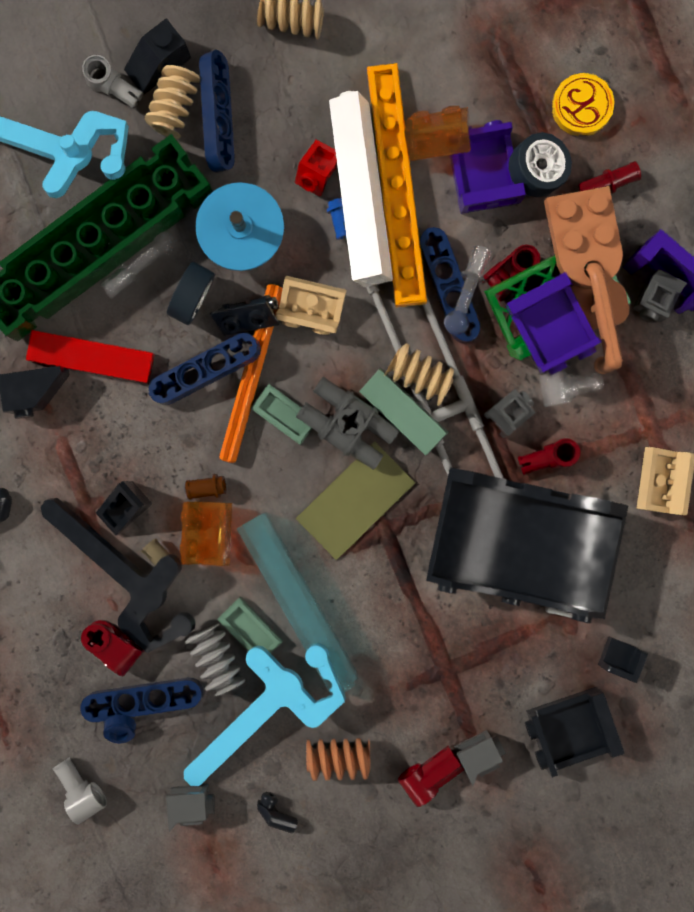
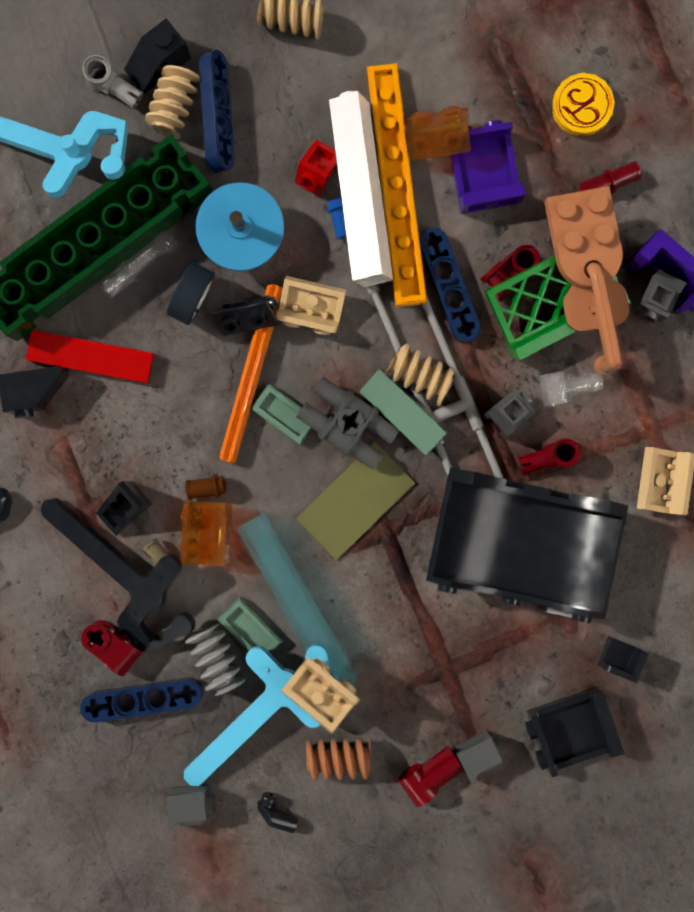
light grey pin [52,757,107,825] -> none
dark blue tile [103,715,136,744] -> none
dark blue beam [148,333,261,405] -> none
clear pin [444,246,492,335] -> none
dark purple panel [505,272,602,376] -> none
wheel [509,132,572,197] -> none
none -> tan bracket [281,657,360,733]

